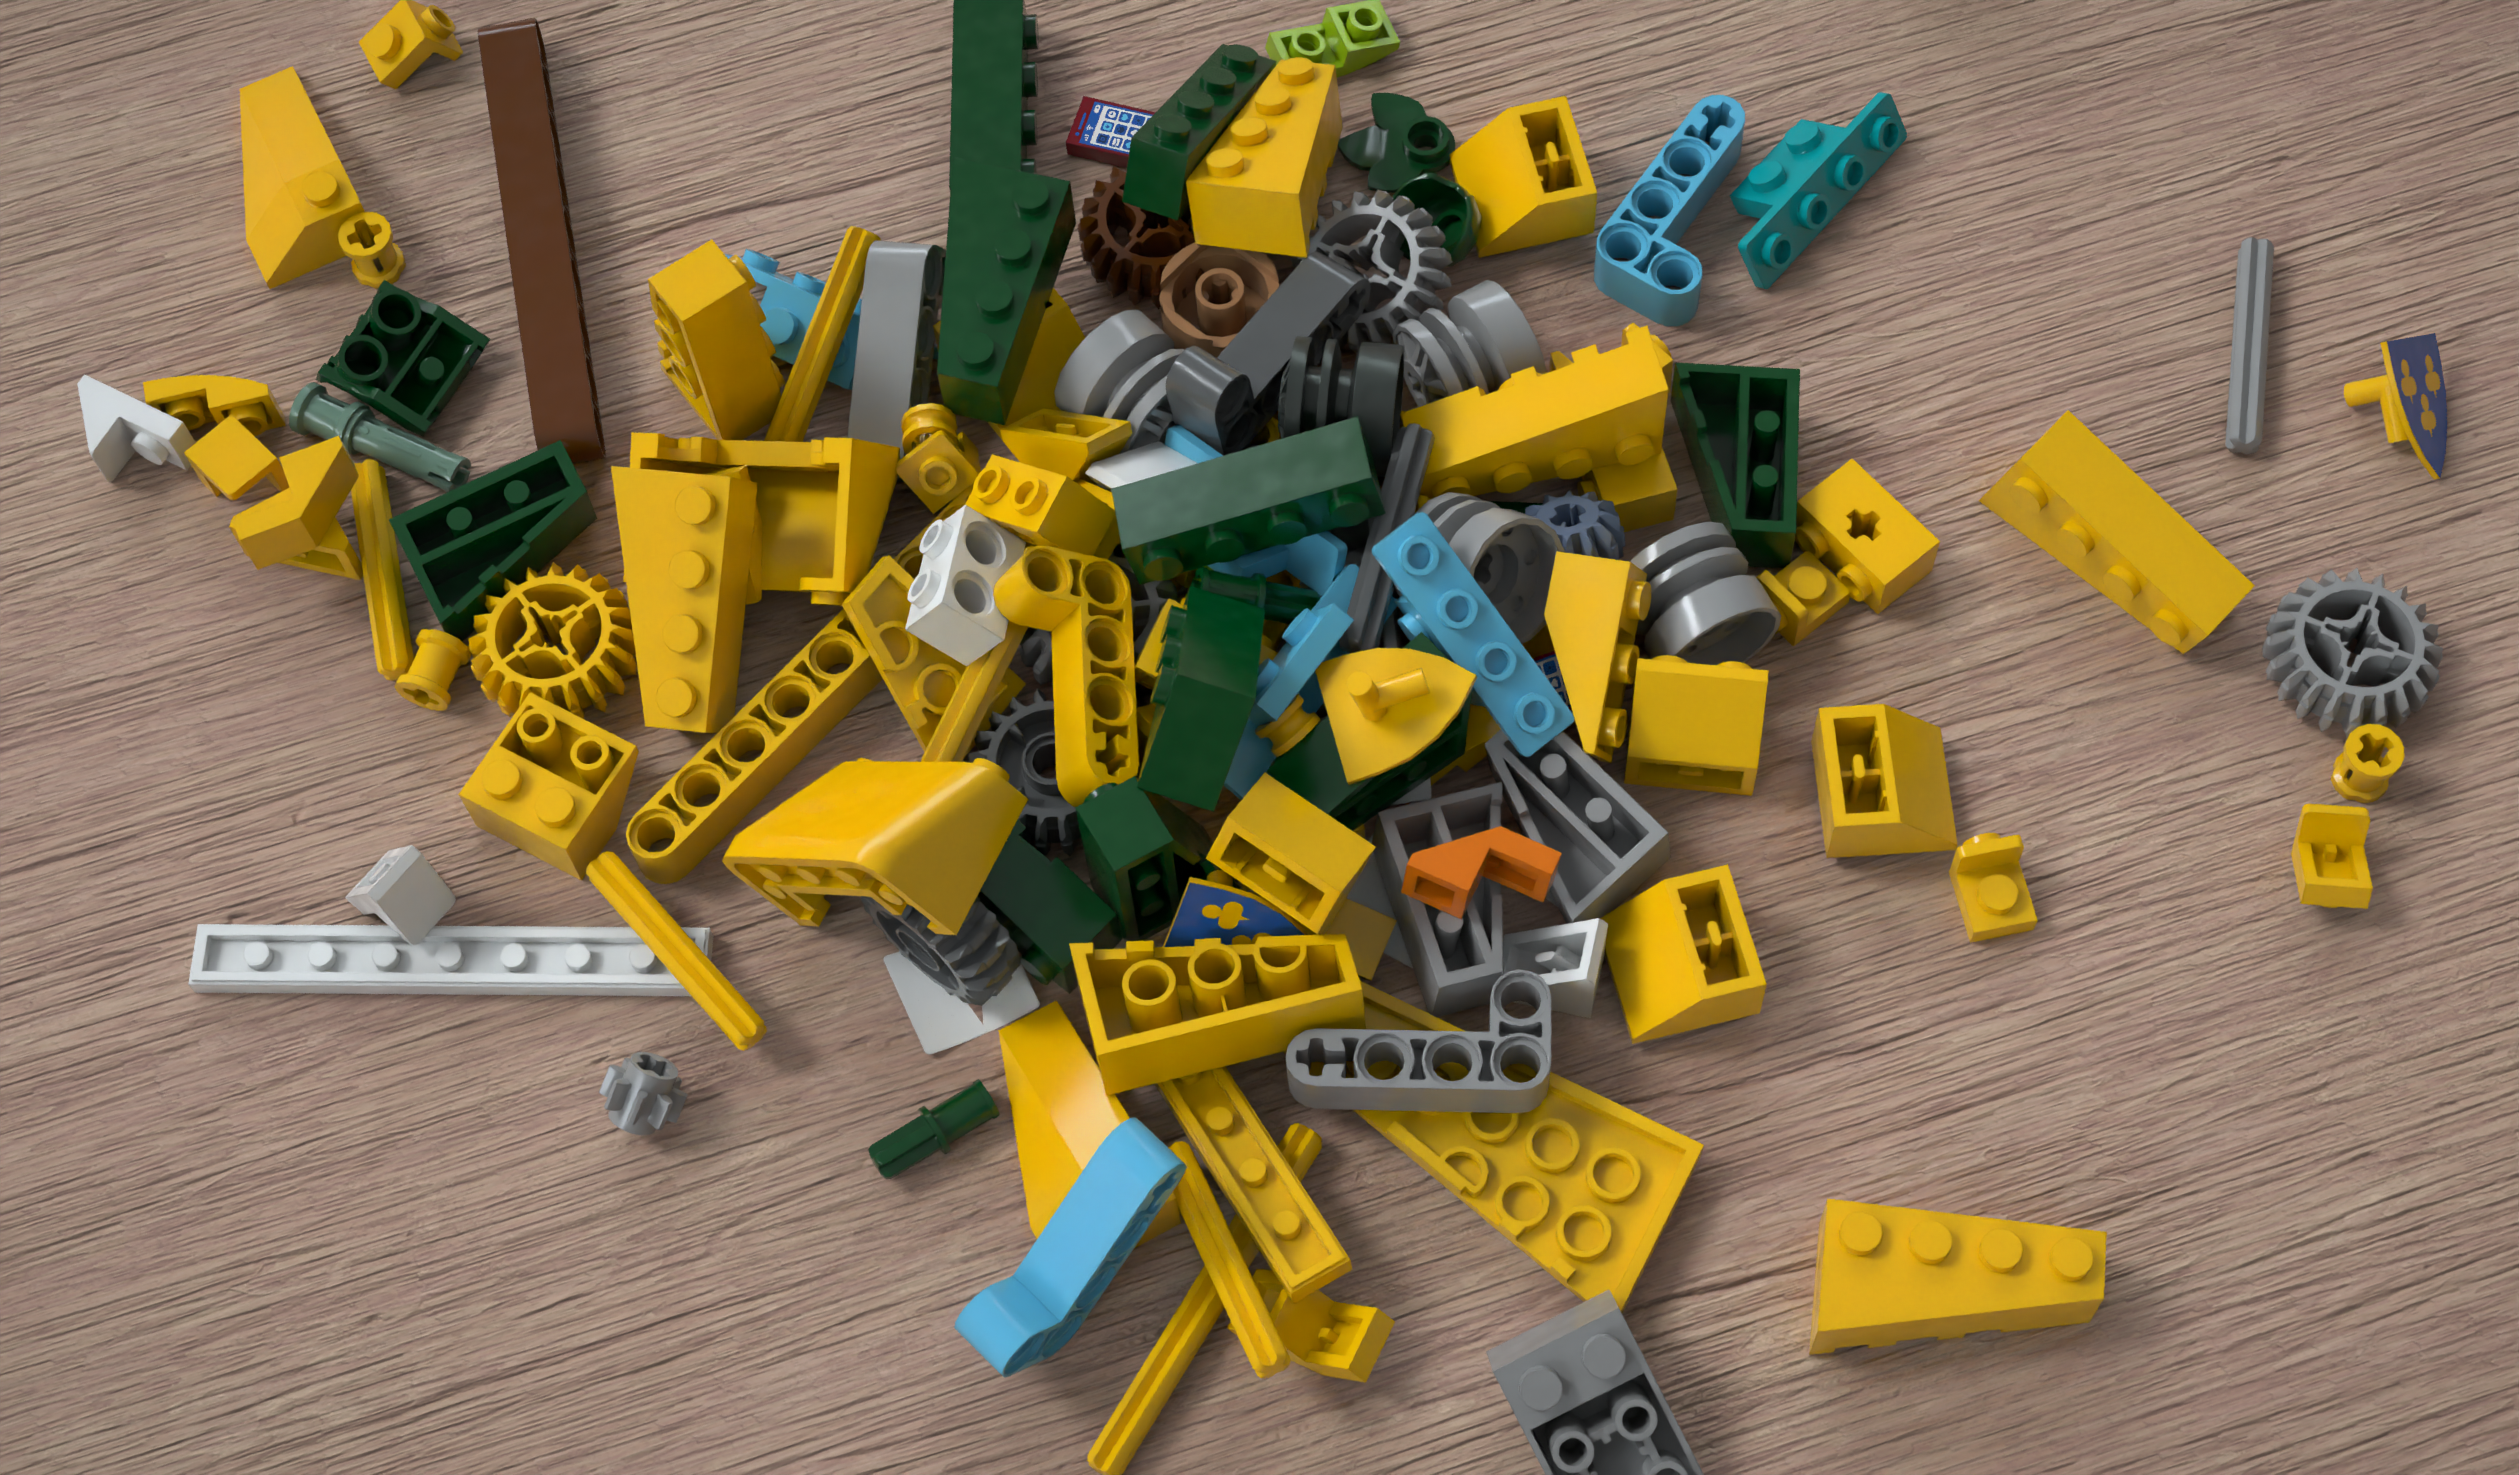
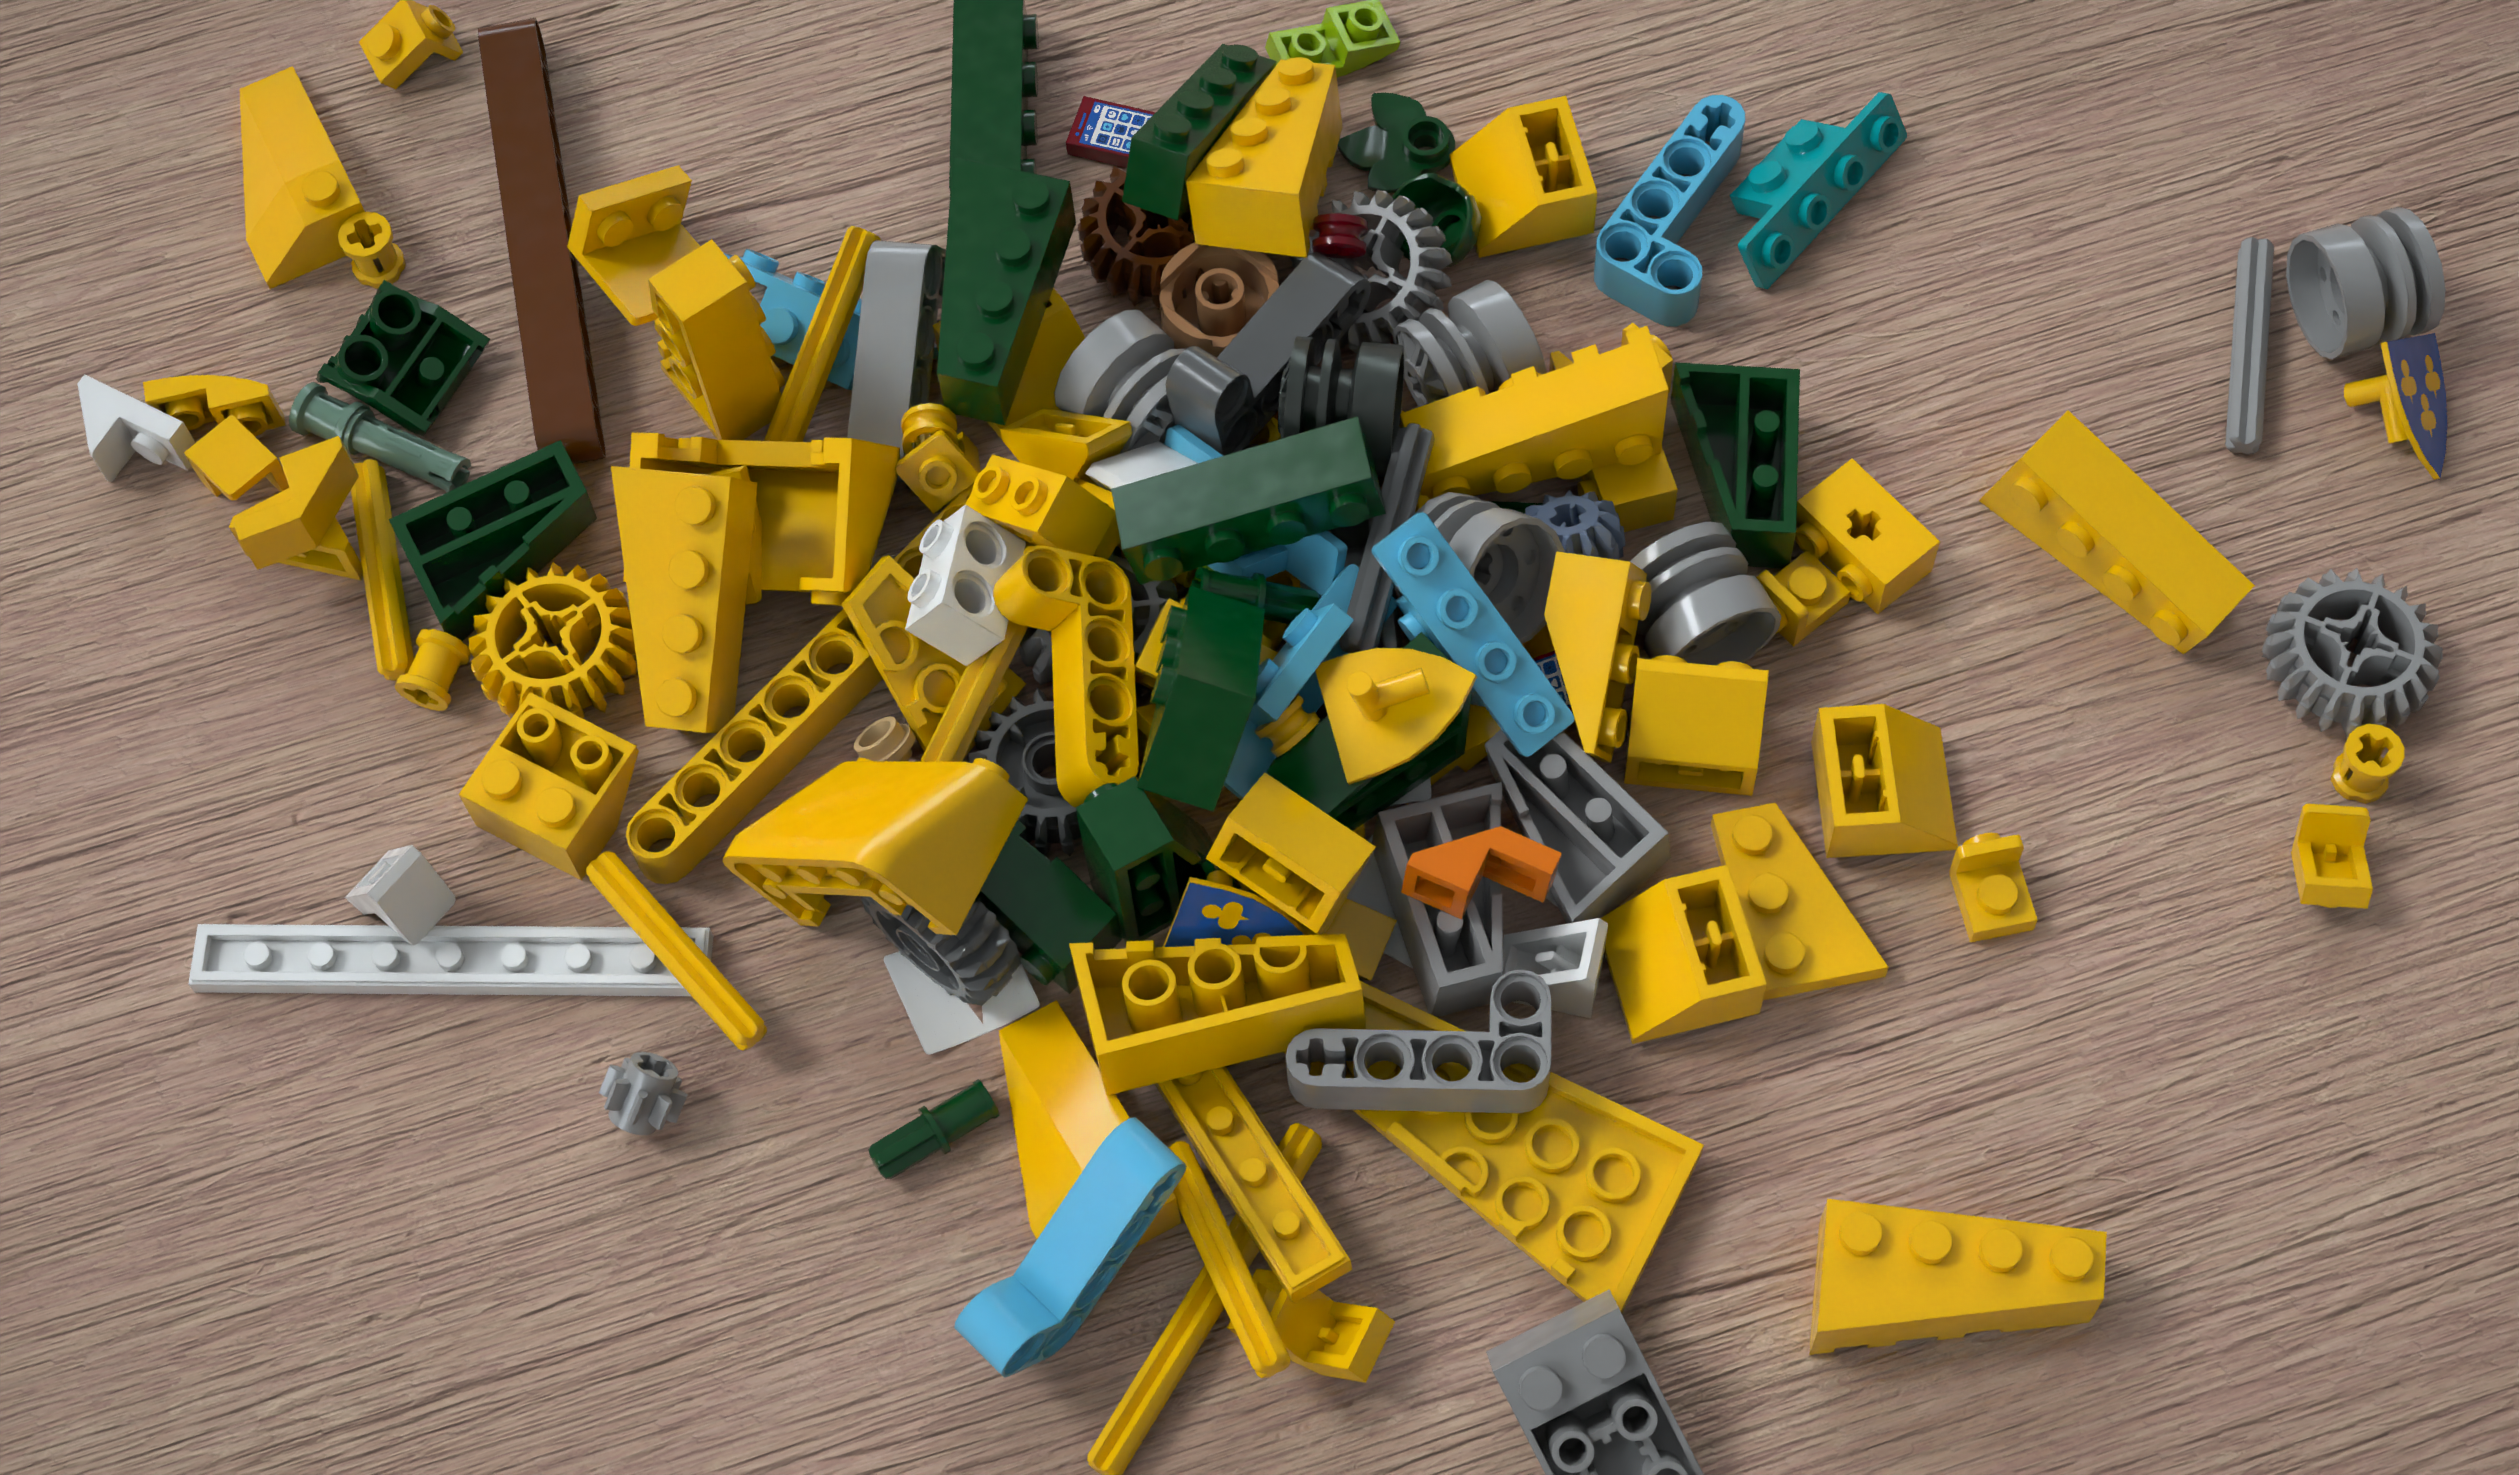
none -> yellow bracket [567,165,700,326]
none -> tan plate [854,716,916,761]
none -> dark red bush [1311,213,1368,259]
none -> yellow wing [1711,803,1889,1000]
none -> light grey wheel [2286,207,2446,359]

